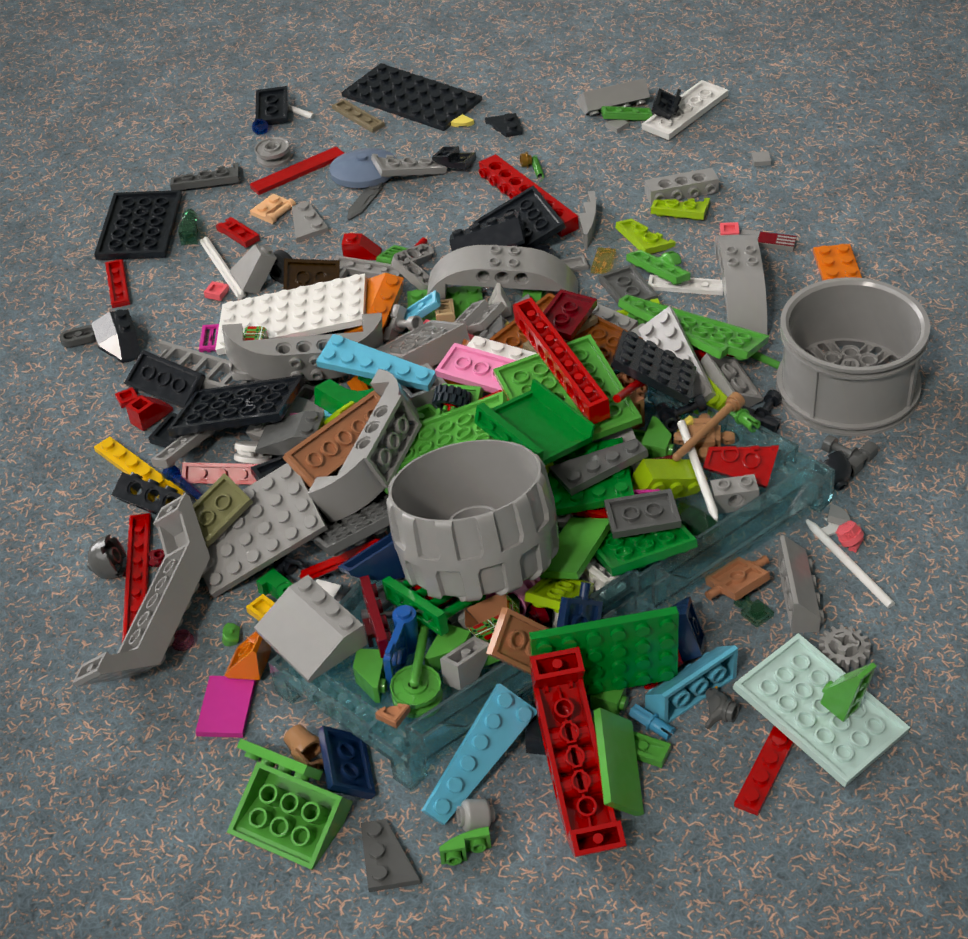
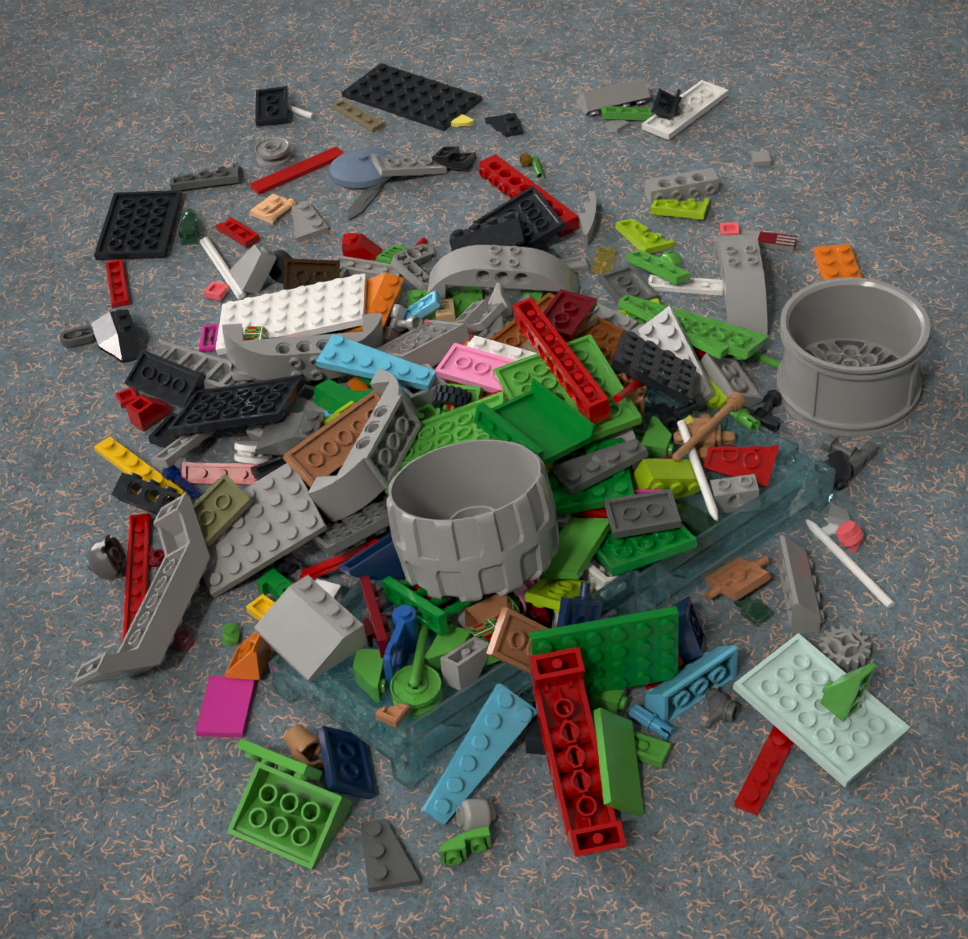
clear blue plate [252,119,268,135] -> none

